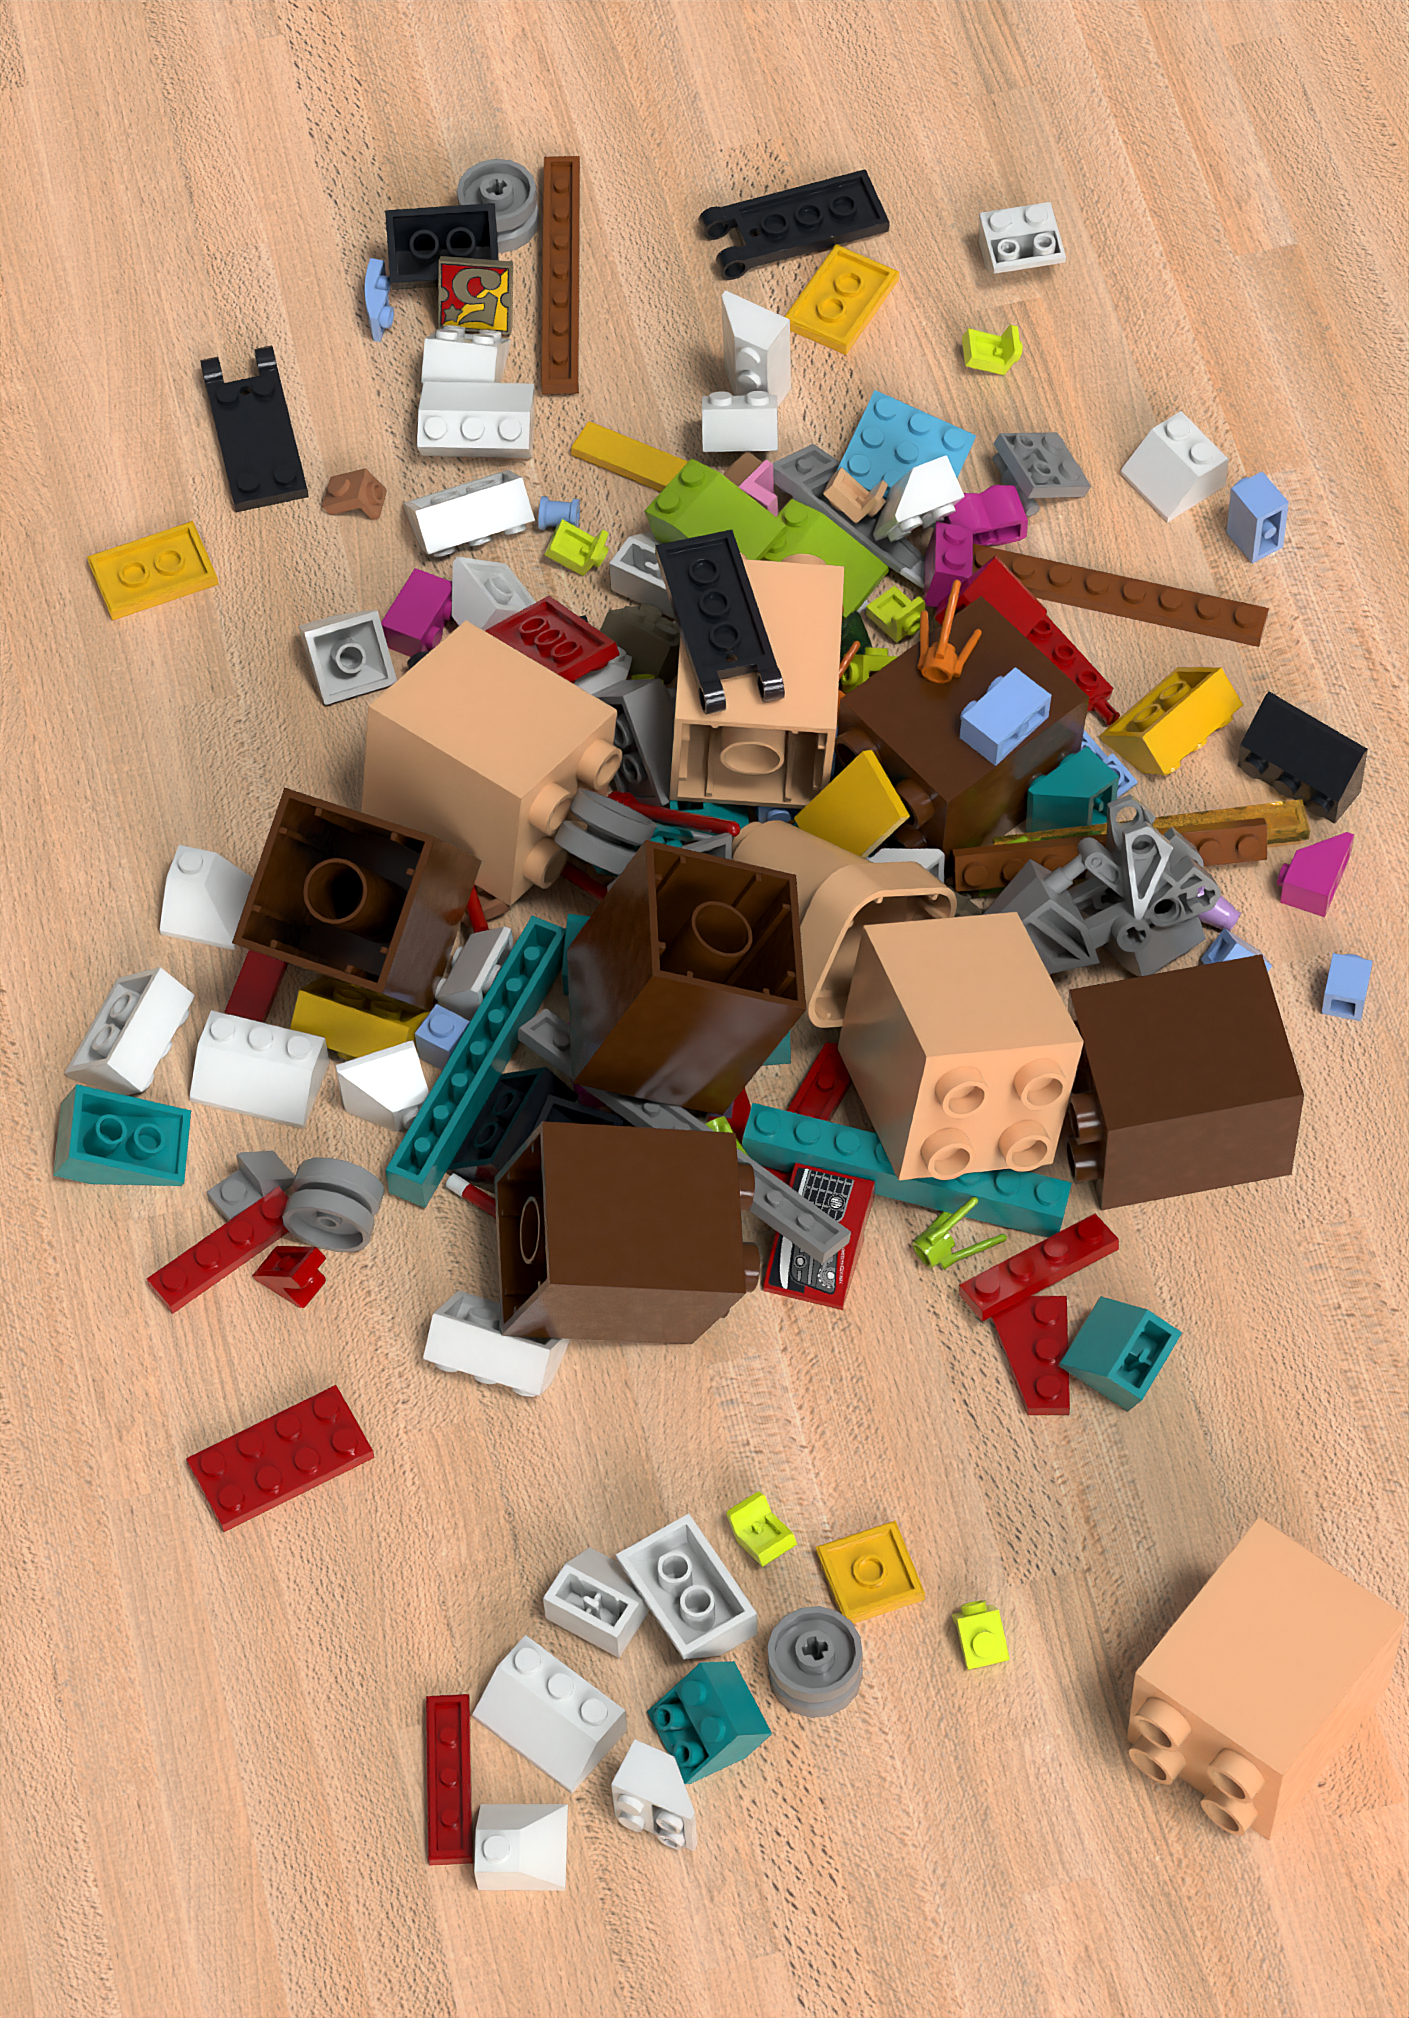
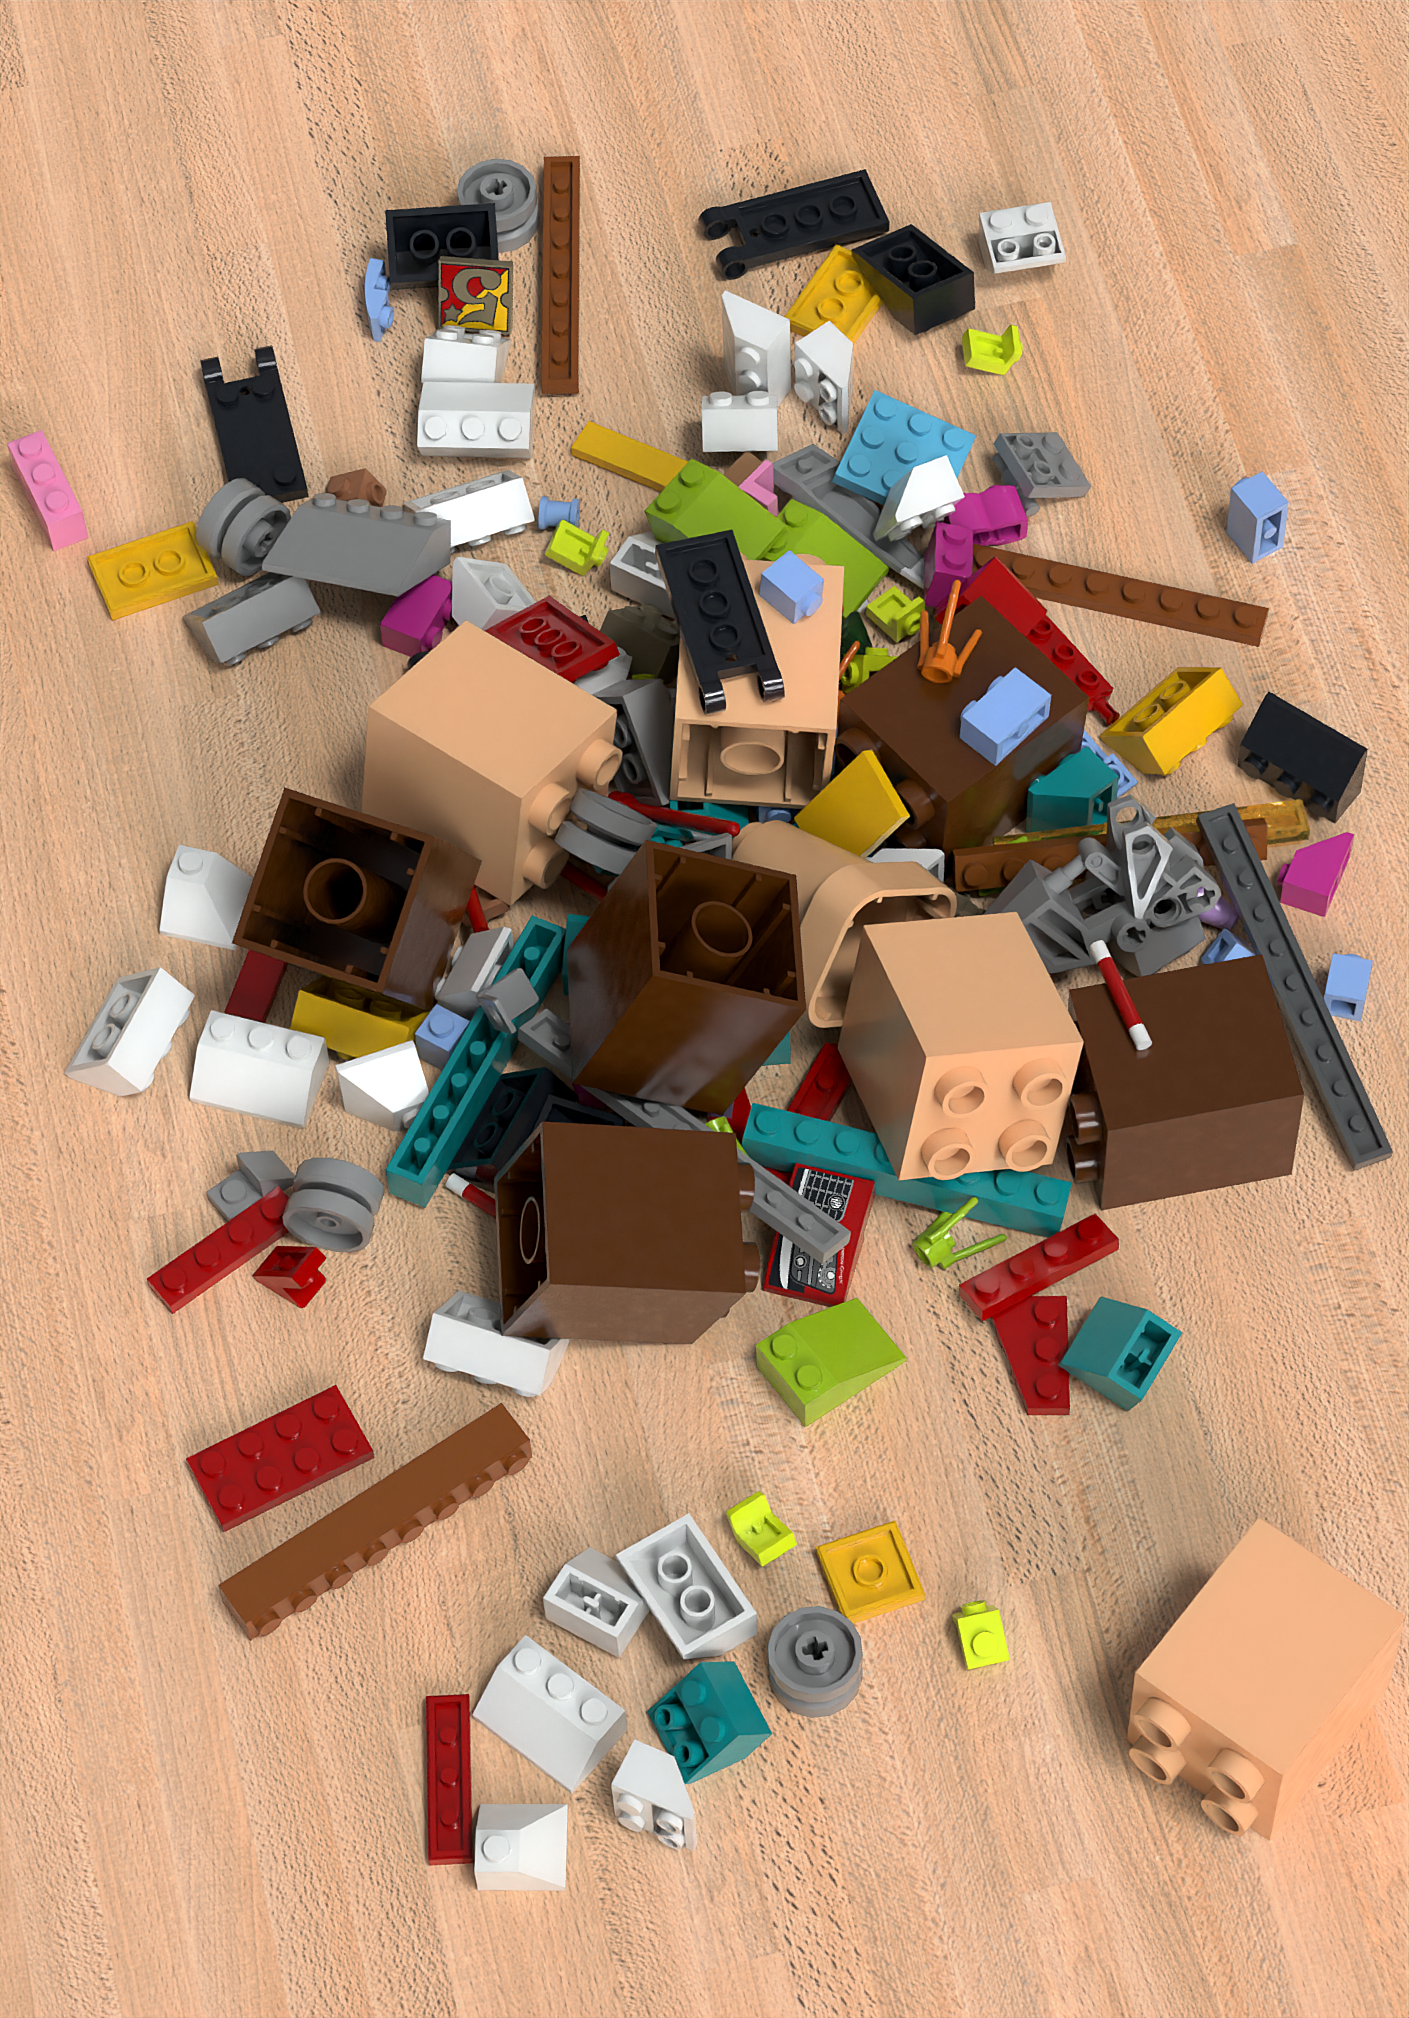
teal slope [53,1084,191,1186] -> none
white slope [298,610,397,705] -> none
light nougat bracket [823,467,888,523] -> none
white slope [1120,411,1229,523] -> none
none -> bright pink brick [7,430,89,551]
none -> light grey slope [182,572,321,665]
none -> light grey wheel [196,478,291,576]
none -> dark orange brick [218,1403,532,1641]
none -> light grey slope [262,493,451,596]
none -> light grey bracket [476,968,539,1035]
none -> lime slope [756,1298,906,1428]
none -> light blue brick [759,550,824,624]
none -> white slope [794,321,853,435]
none -> black slope [851,224,975,335]
none -> red bar [1089,940,1152,1050]
none -> dark grey plate [1196,803,1393,1171]

